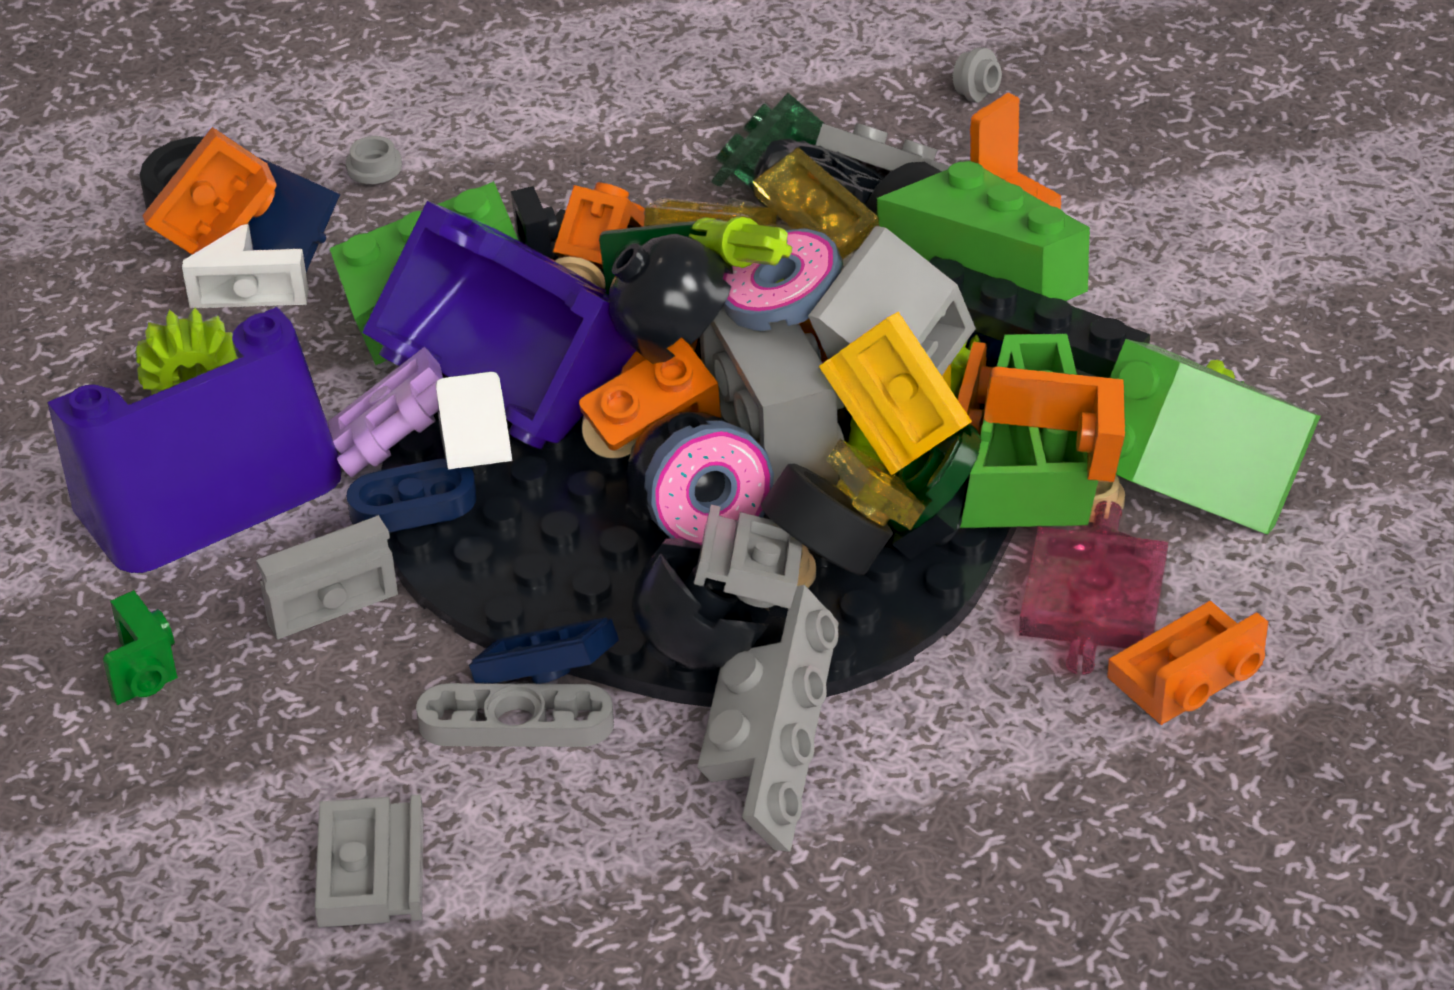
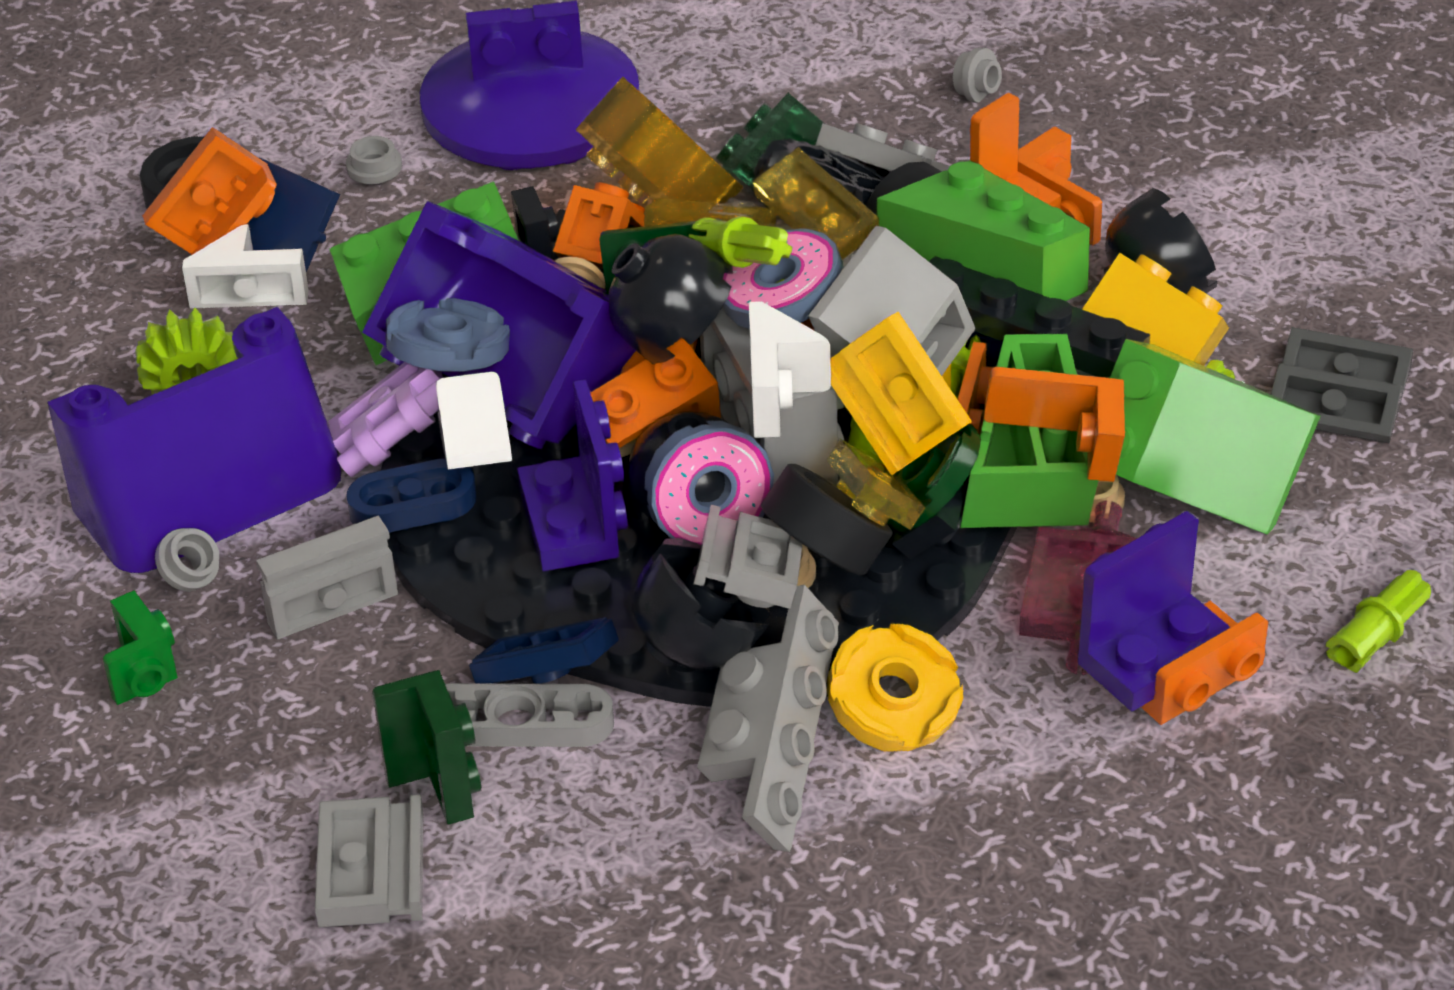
none -> light grey plate [155,528,219,592]
none -> dark green bracket [372,670,482,825]
none -> sand blue tile [385,298,510,371]
none -> dark purple bracket [420,0,640,170]
none -> dark purple bracket [517,379,628,572]
none -> clear yellow wedge [575,77,744,224]
none -> white slope [749,301,831,438]
none -> yellow tile [827,623,964,752]
none -> orange bracket [1018,126,1102,246]
none -> dark purple bracket [1078,511,1230,712]
none -> yellow brick [1082,253,1229,366]
none -> black cylinder [1104,188,1218,294]
none -> dark grey slope [1271,327,1413,443]
none -> lime axle [1325,570,1431,673]

